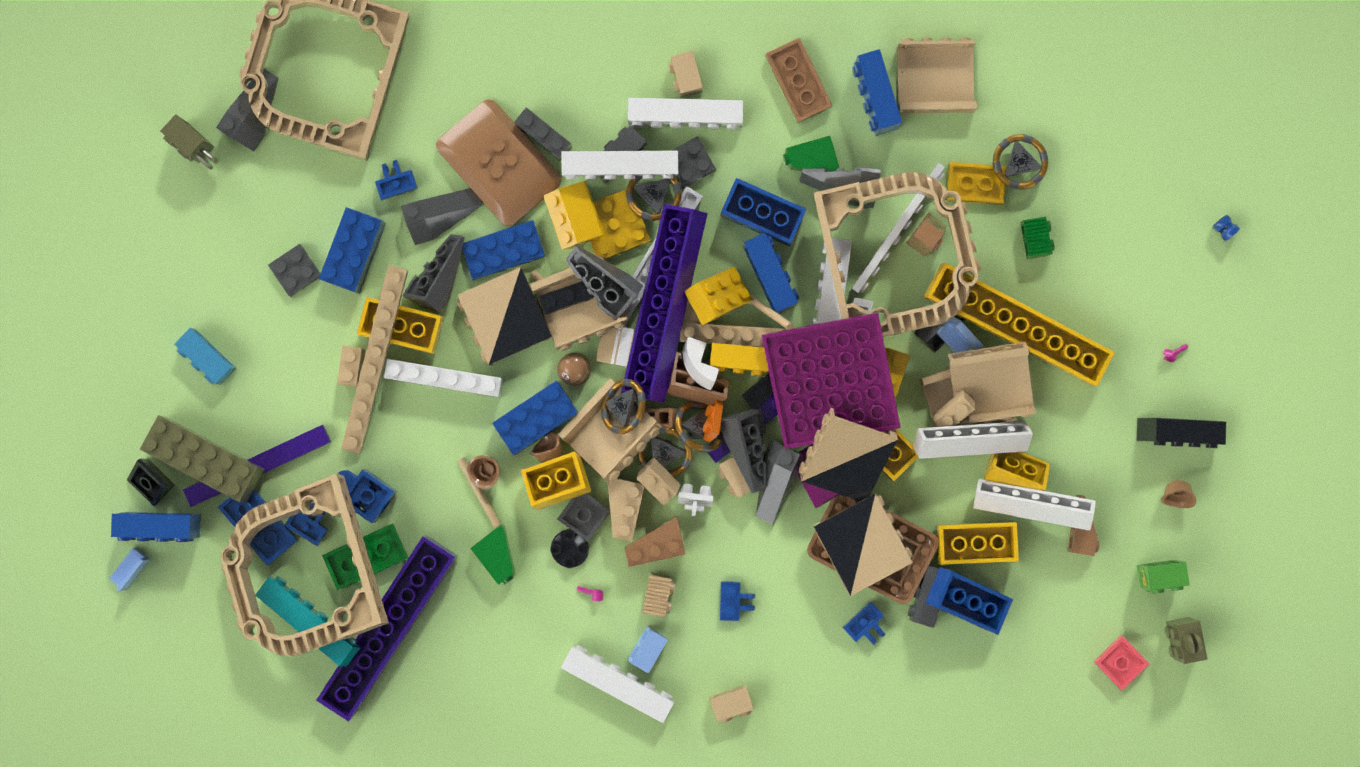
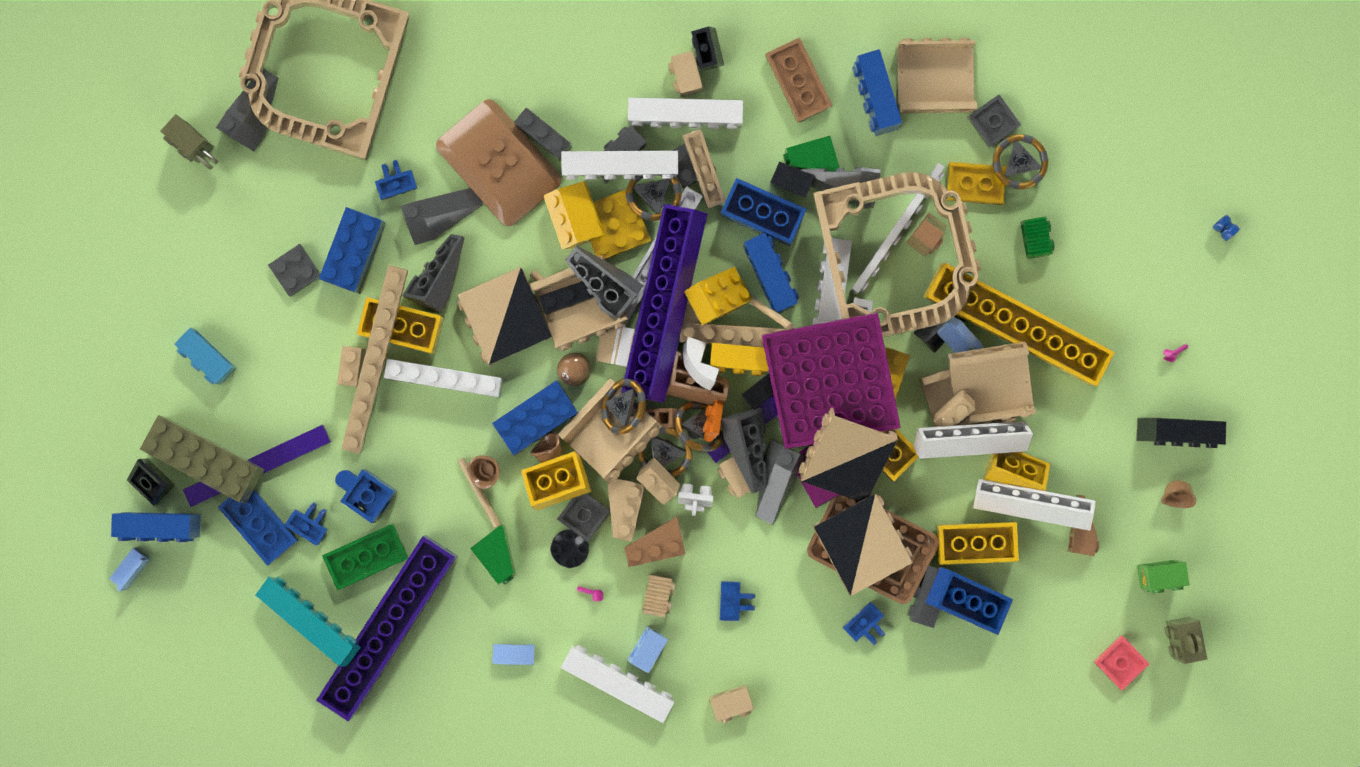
tan arch [221,474,389,656] -> none
blue plate [462,220,545,281] -> none
none -> light blue slope [492,644,535,665]
none -> tan plate [682,129,726,208]
none -> black brick [691,26,724,70]
none -> black slope [770,161,815,198]
none -> dark grey plate [967,94,1021,148]

